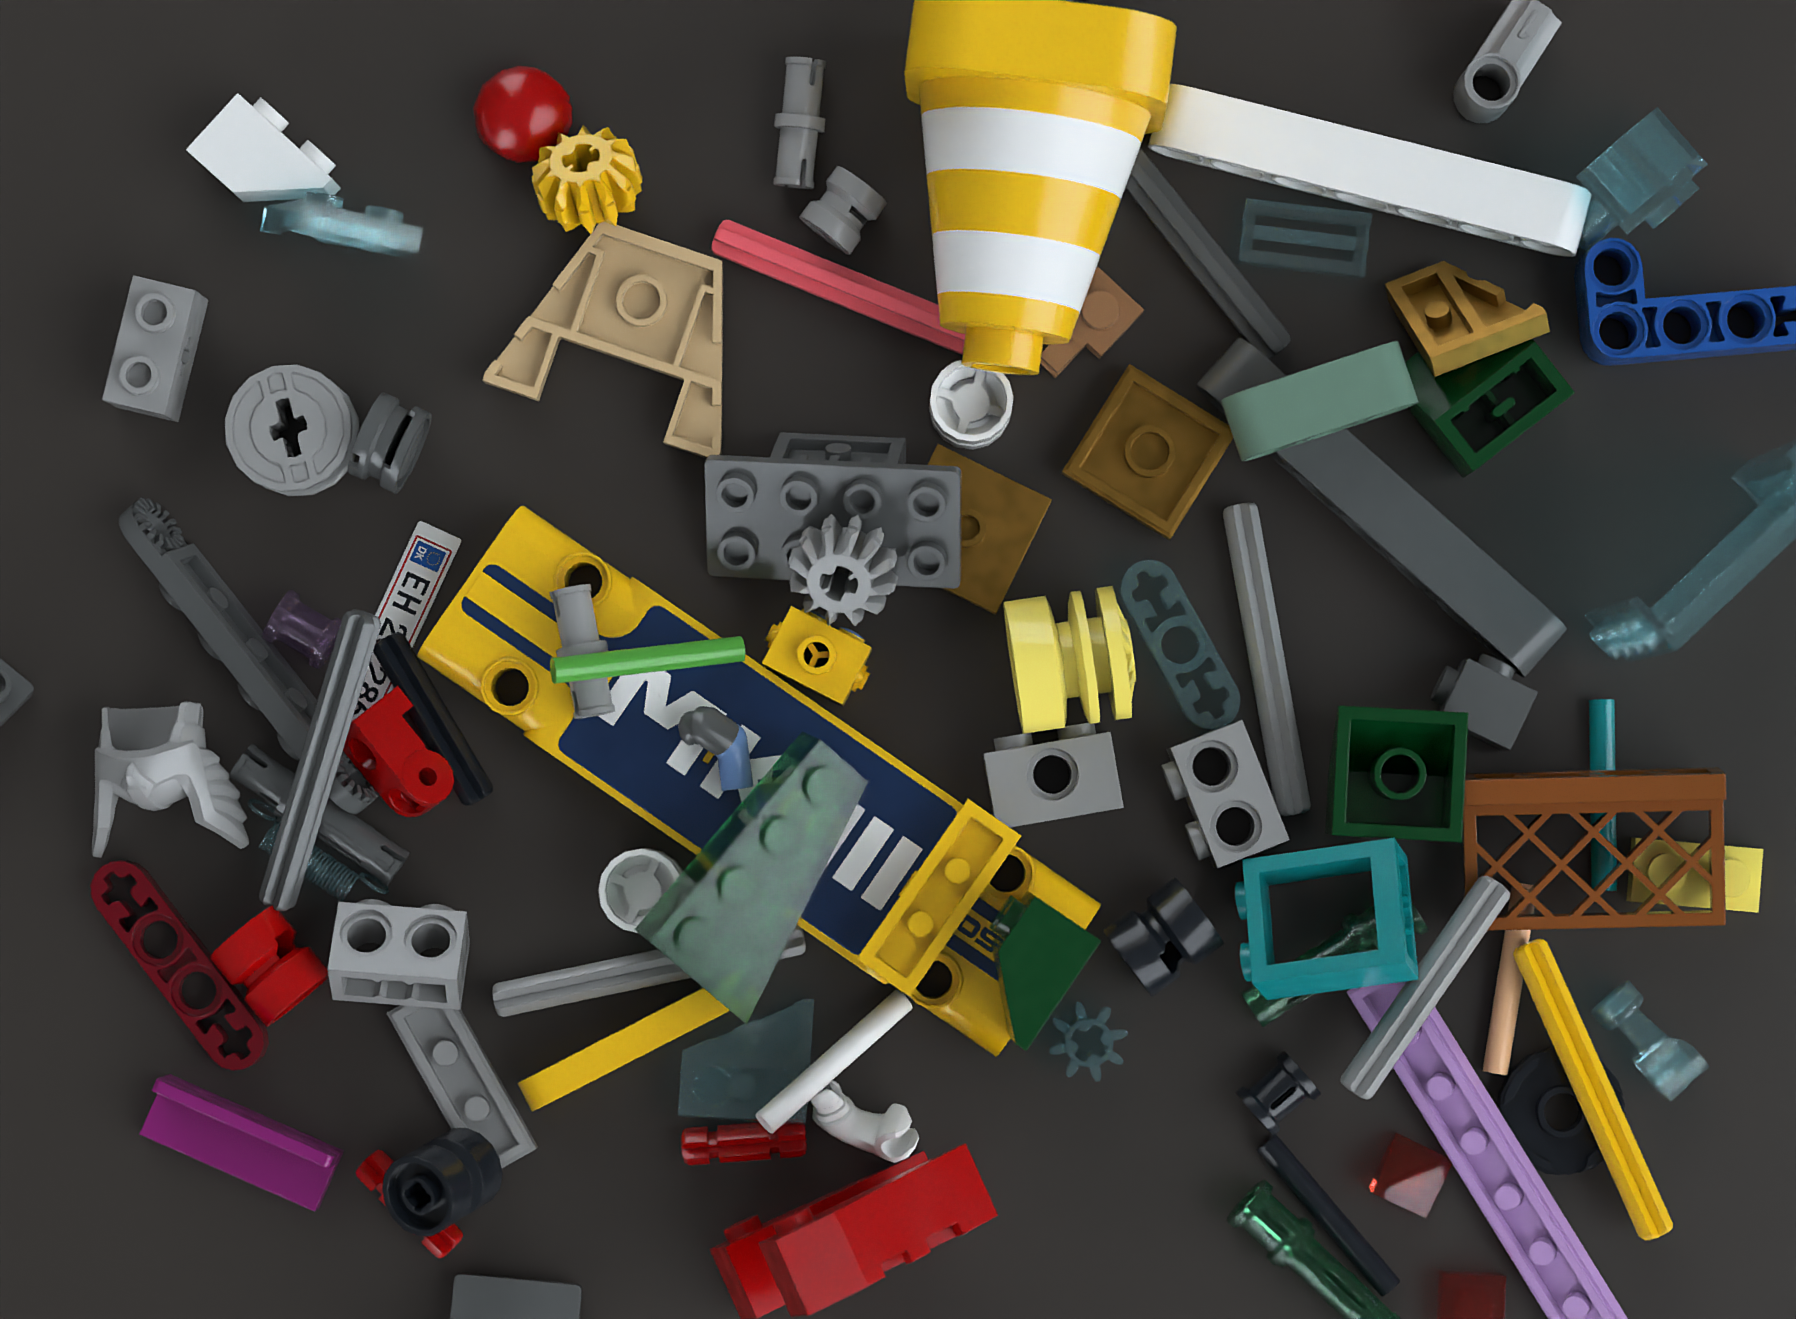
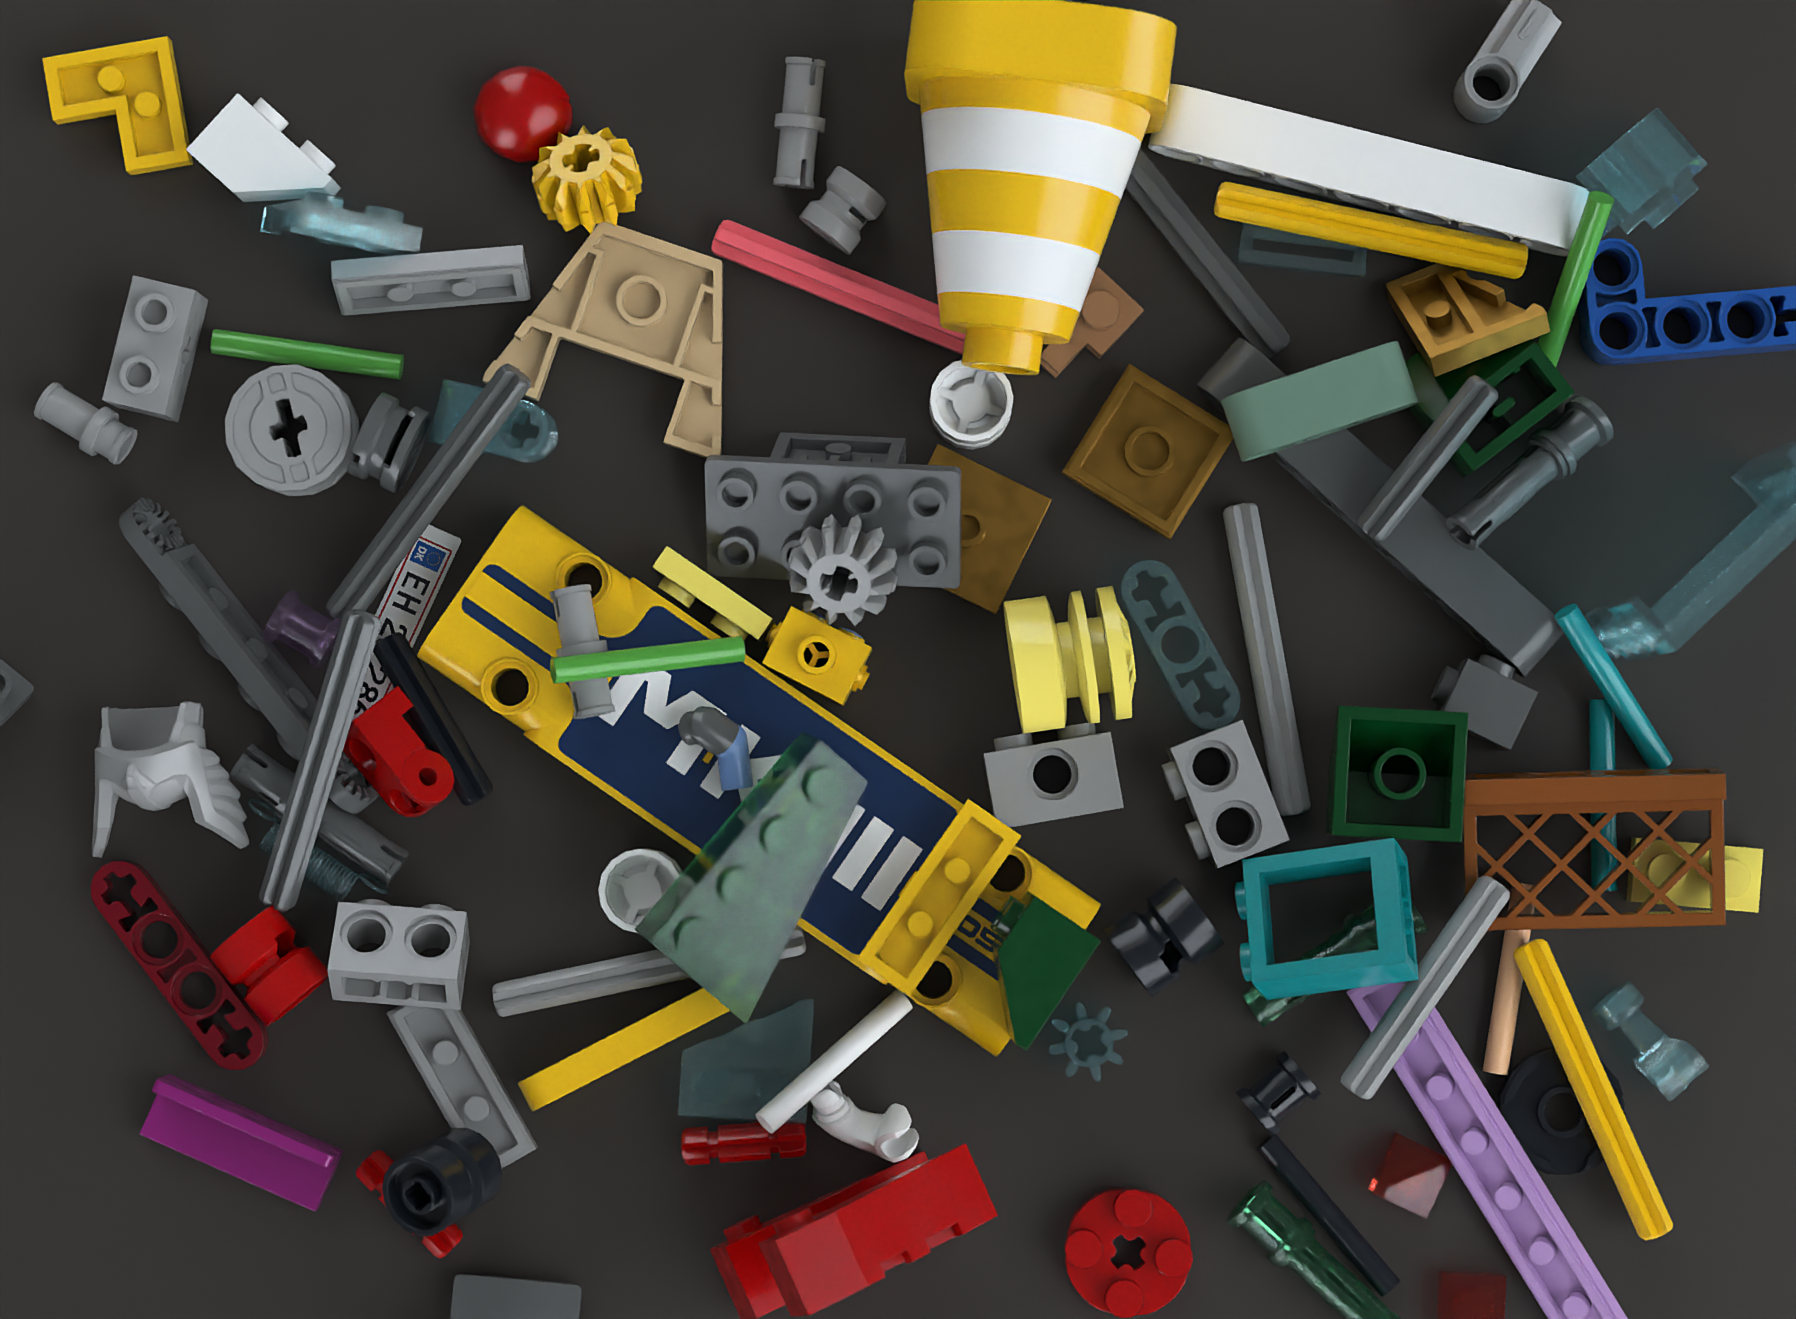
none -> light grey pin [34,382,137,465]
none -> yellow plate [42,36,193,175]
none -> bright green bar [210,329,404,380]
none -> dark grey axle [326,363,531,623]
none -> light grey tile [331,245,531,316]
none -> clear light blue piece [429,379,558,462]
none -> light yellow plate [652,546,775,642]
none -> red plate [1064,1187,1193,1318]
none -> yellow axle [1214,181,1528,279]
none -> dark grey axle [1357,375,1498,542]
none -> dark grey pin [1446,396,1614,551]
none -> bright green bar [1537,191,1614,367]
none -> teal bar [1554,603,1673,769]

